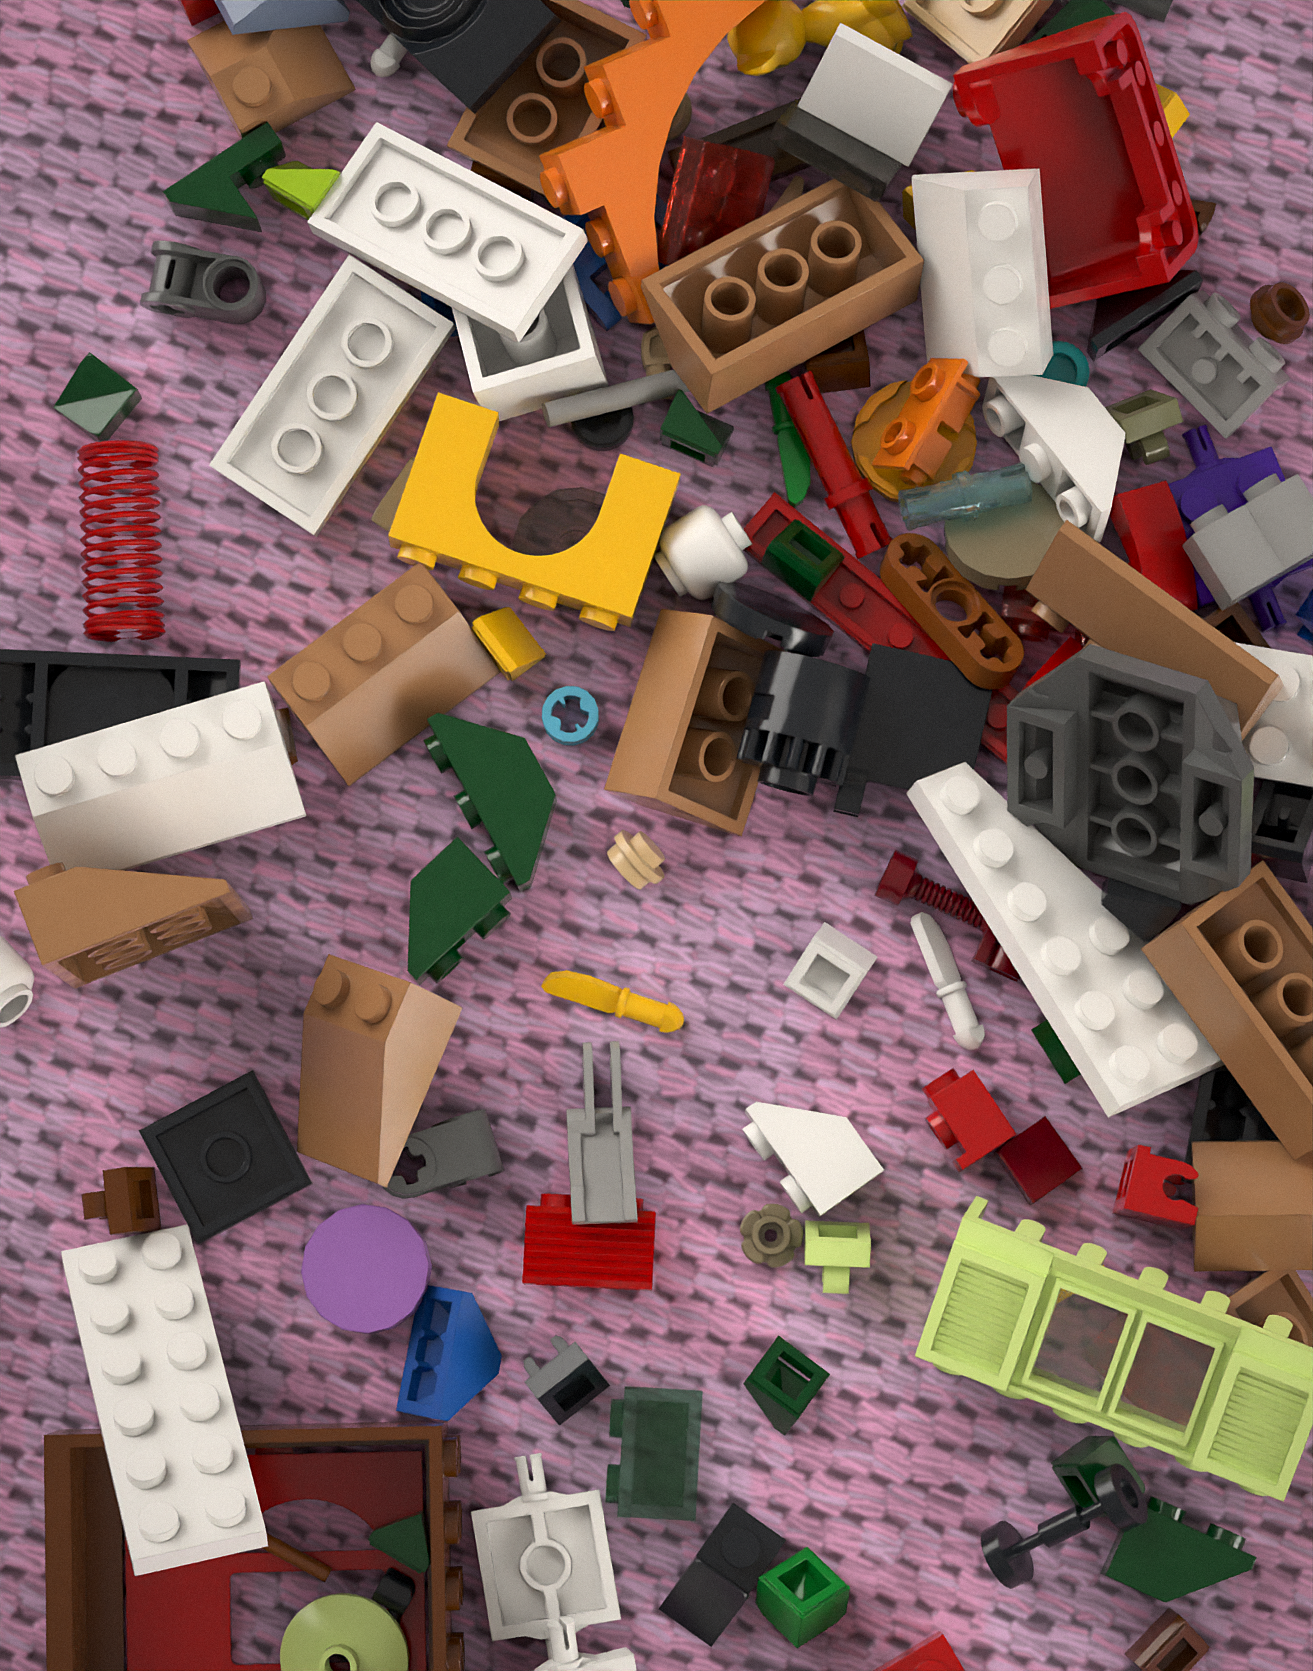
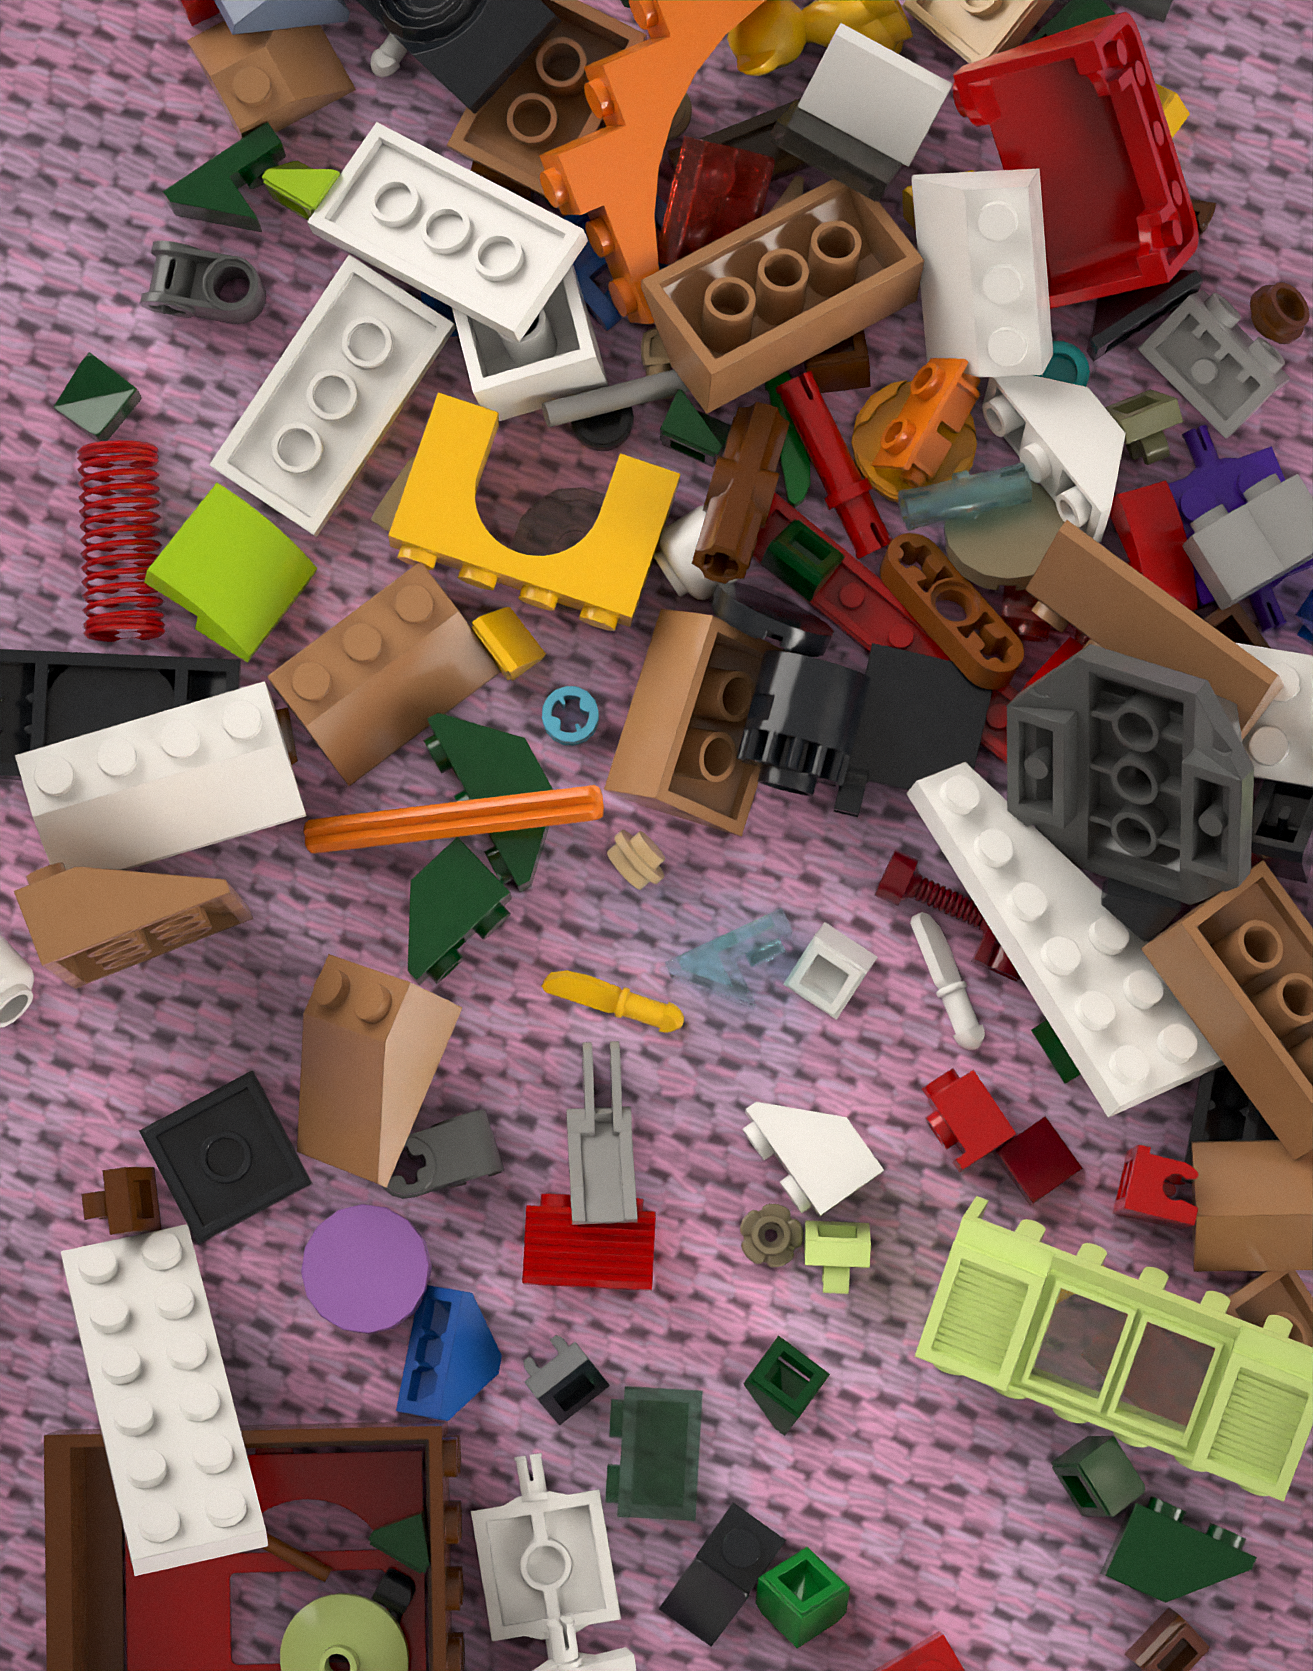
black wheel [981,1463,1148,1589] -> none
none -> lime slope [144,482,317,663]
none -> orange axle [303,785,604,854]
none -> clear light blue slope [665,908,793,1010]
none -> reddish brown piece [692,402,790,584]

